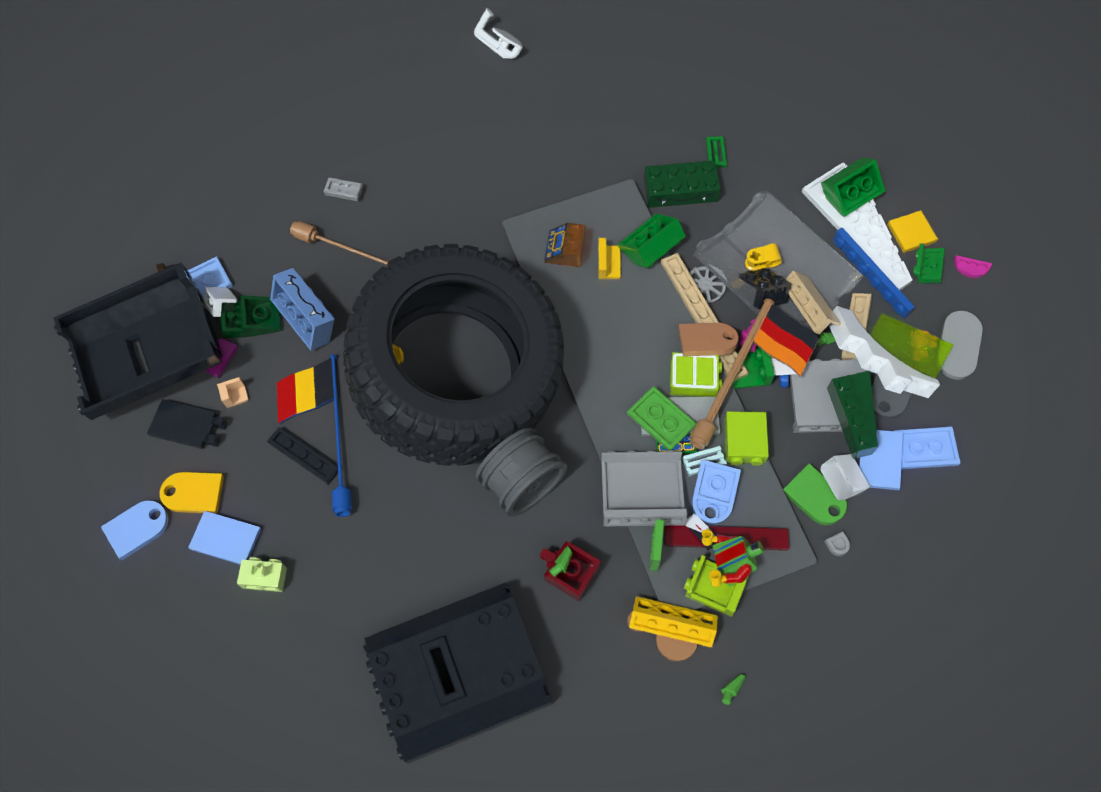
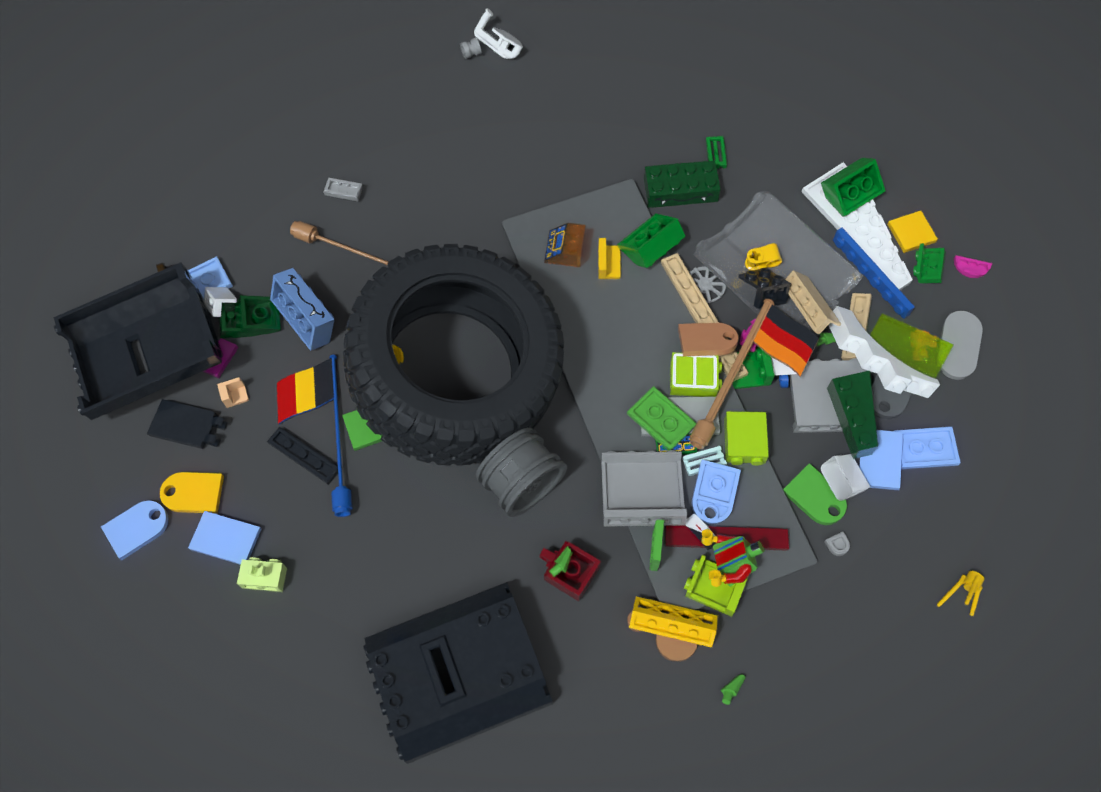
none -> bright green tile [342,410,382,451]
none -> light grey wheel [460,38,482,59]
none -> yellow plant [937,571,985,616]

